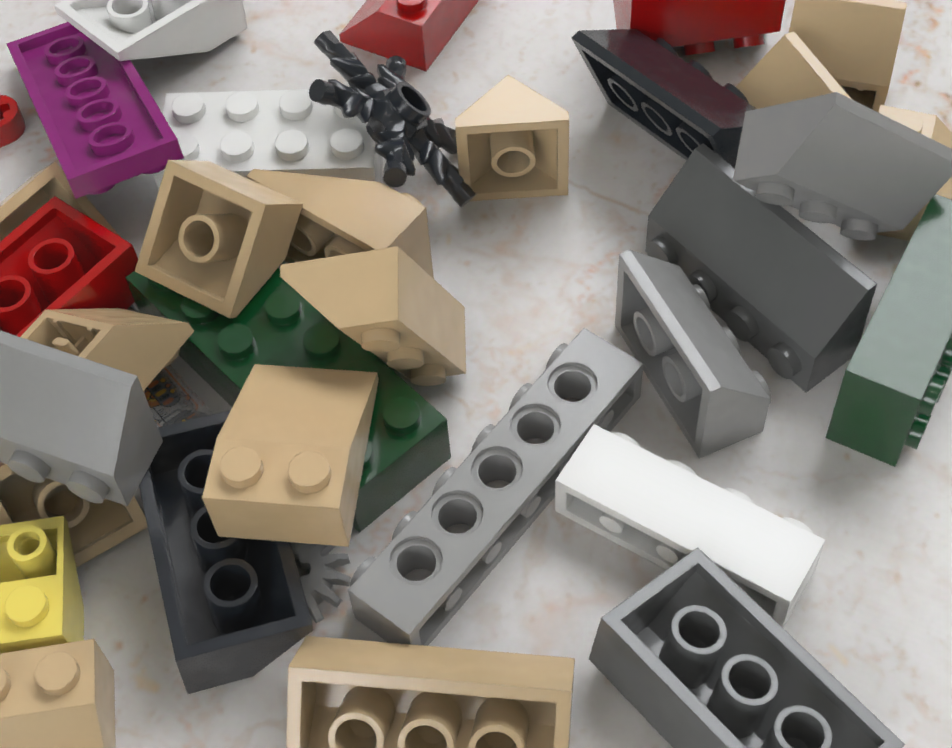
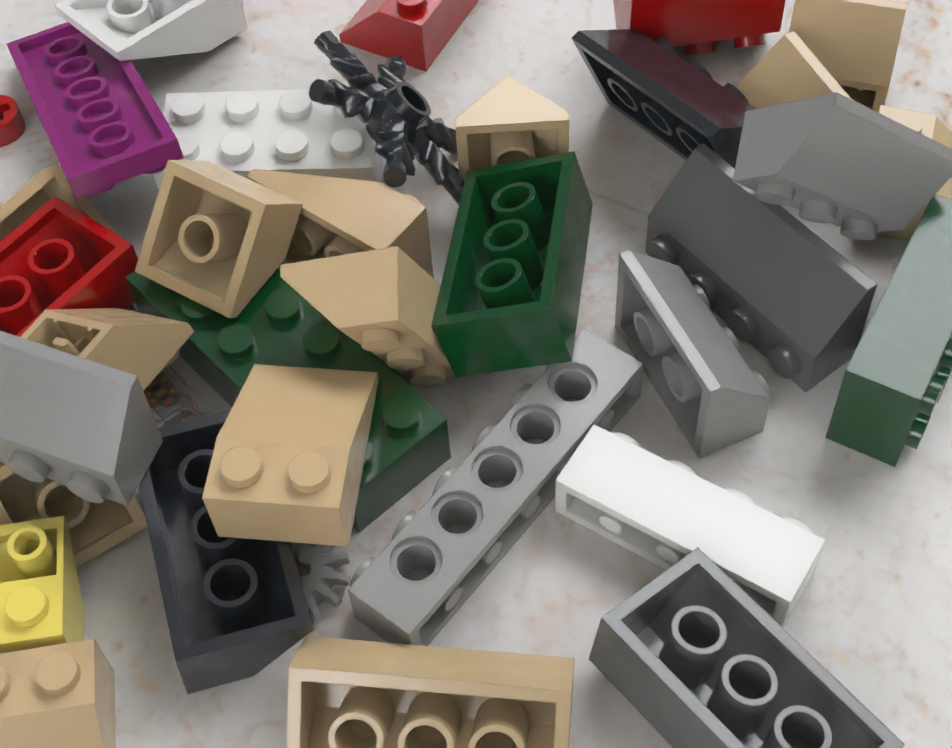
none -> dark green brick [431,151,593,377]

